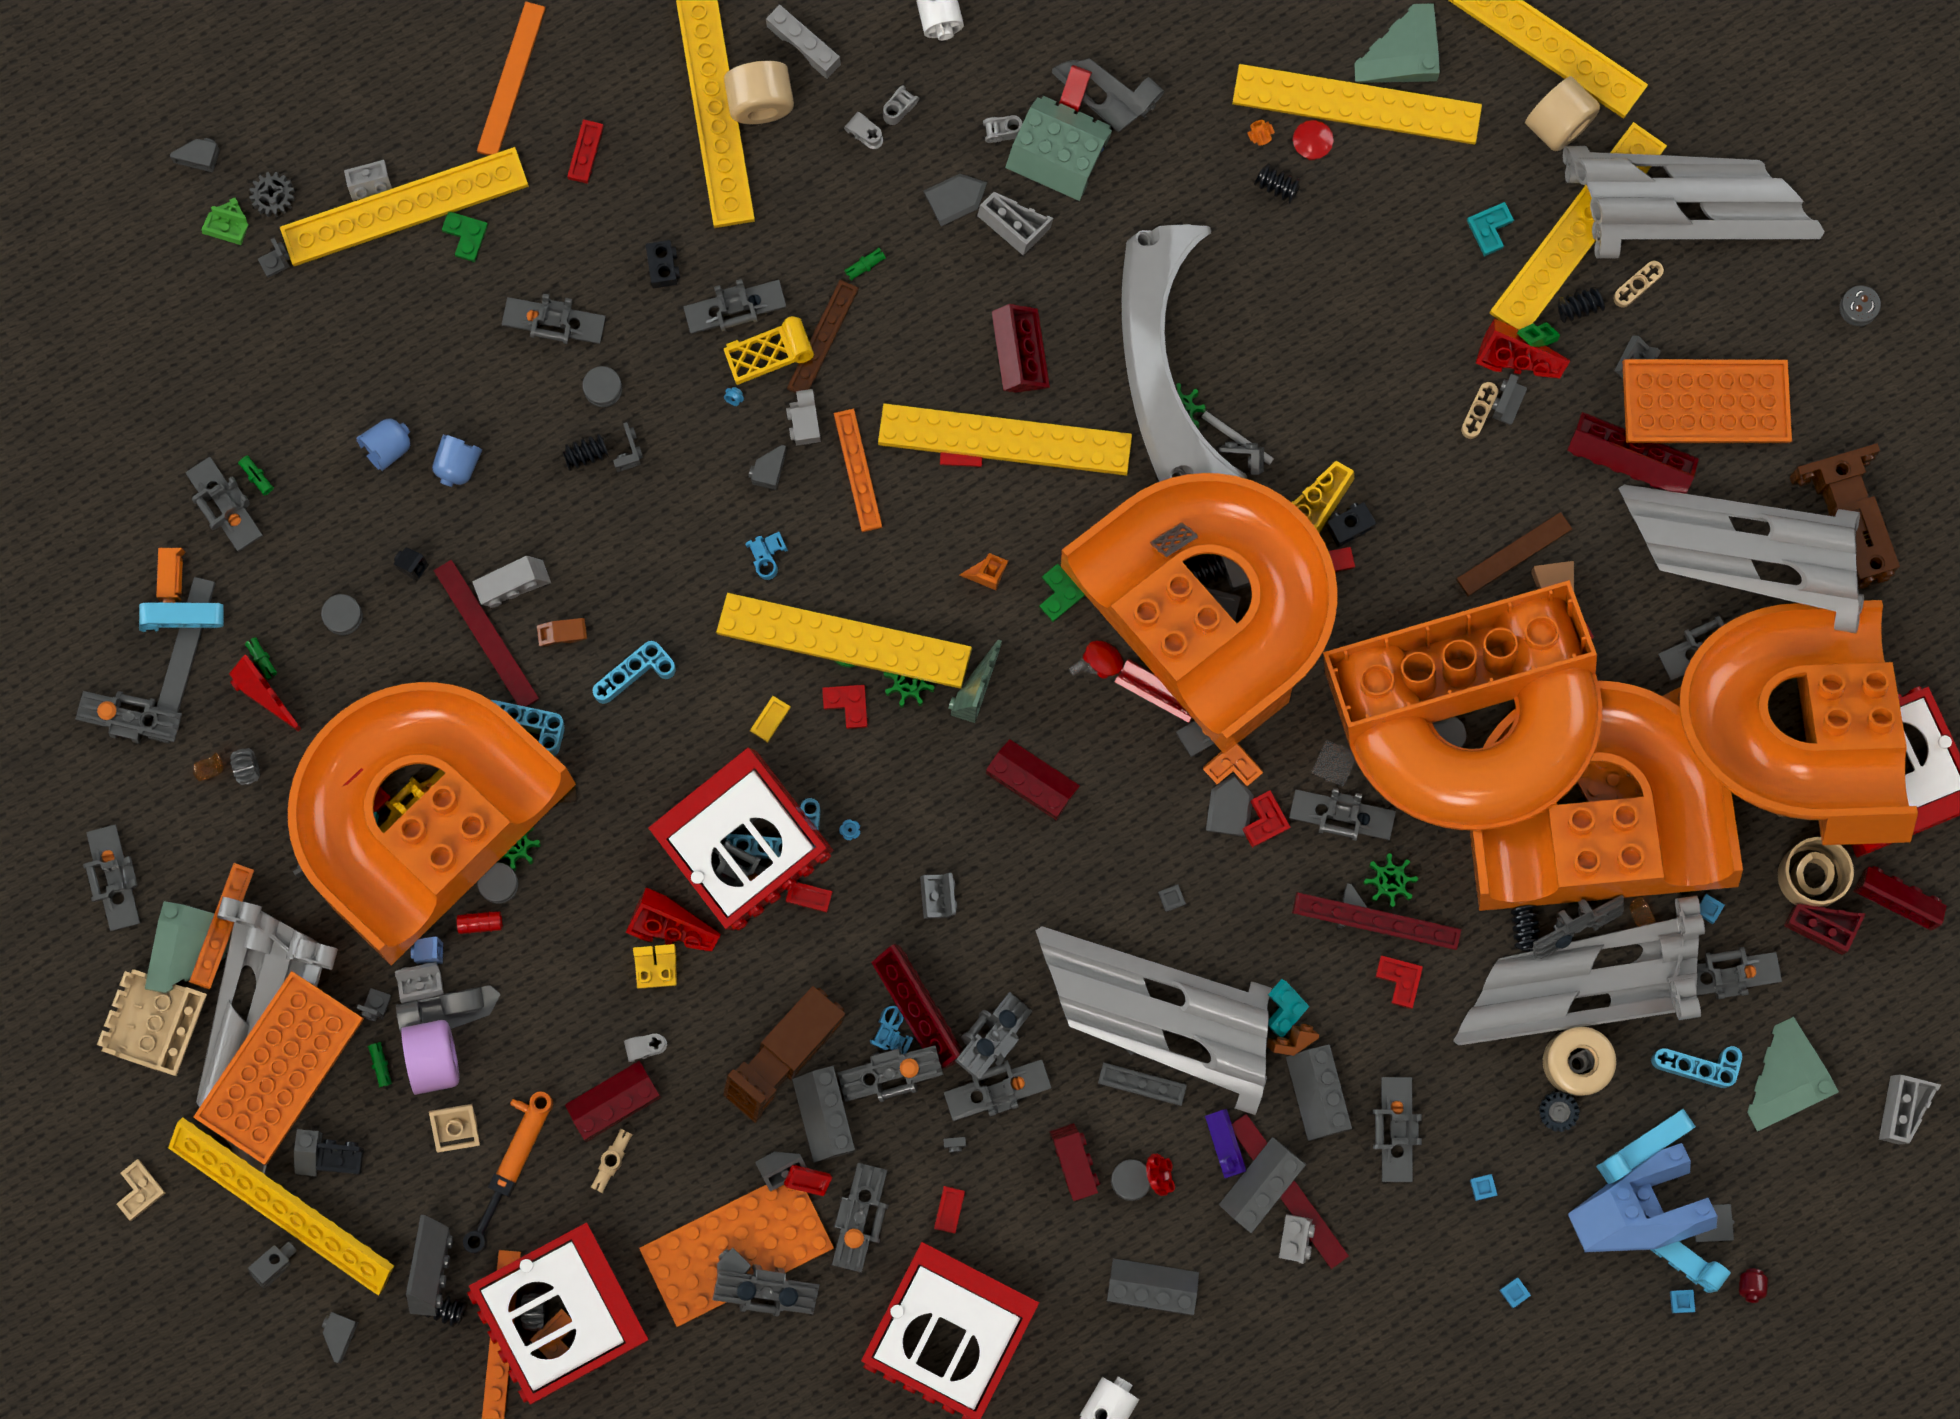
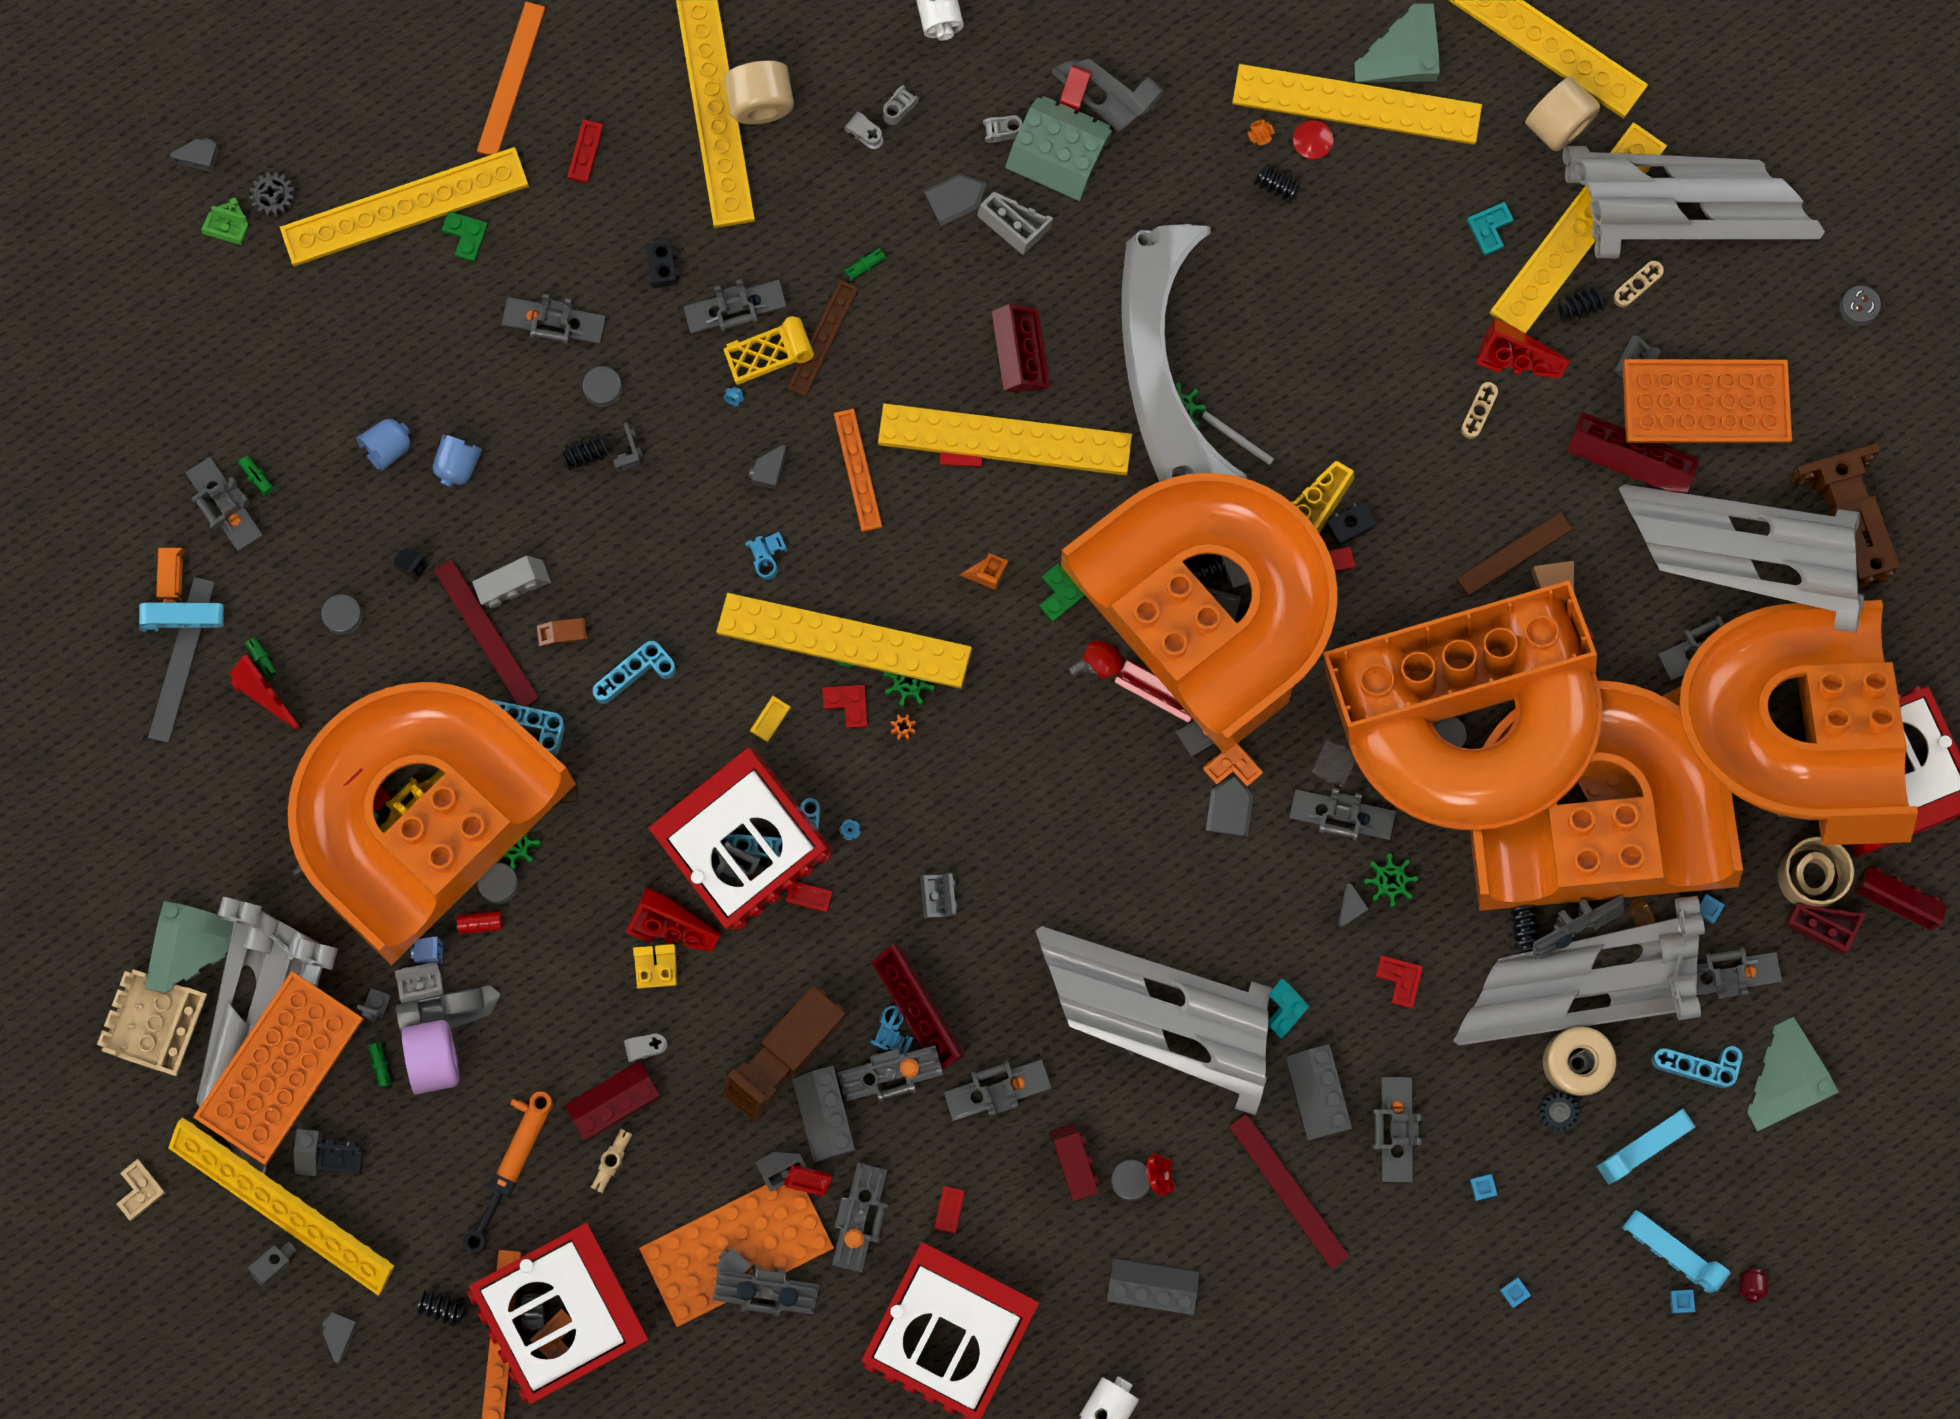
dark grey piece [75,691,182,744] -> none
dark grey piece [83,824,140,931] -> none
orange tile [189,863,254,989] -> none
clear orange hair [193,753,224,781] -> none
dark grey gear [230,748,260,785] -> none
dark grey bracket [258,238,290,278] -> none
light grey bracket [344,160,392,201] -> none
dark grey slope [406,1215,453,1316] -> none
tan slope [429,1104,480,1153] -> none
light grey arch [766,5,841,79] -> none
light grey hinge [786,389,821,446] -> none
dark grey plate [944,1137,966,1153] -> none
sand green slope [948,640,1002,723] -> none
dark grey piece [955,992,1032,1081] -> none
dark red slope [986,739,1080,821] -> none
dark grey tile [1098,1062,1187,1106] -> none
dark grey window [1150,523,1198,557] -> none
dark grey tile [1158,885,1186,912] -> none
dark purple hinge [1205,1109,1246,1178] -> none
dark grey bracket [1219,442,1264,475] -> none
dark grey slope [1219,1137,1307,1233] -> none
red plate [1242,791,1291,848] -> none
dark orange slope [1267,1024,1319,1056] -> none
light grey bracket [1279,1214,1315,1264] -> none
dark red tile [1292,892,1462,950] -> none
dark grey bracket [1492,374,1527,425] -> none
green slope [1517,322,1560,347] -> none
medium blue wedge [1568,1143,1717,1252] -> none
dark grey piece [1695,1204,1735,1242] -> none
light grey wedge [1879,1075,1941,1144] -> none
none -> orange gear [891,714,916,741]

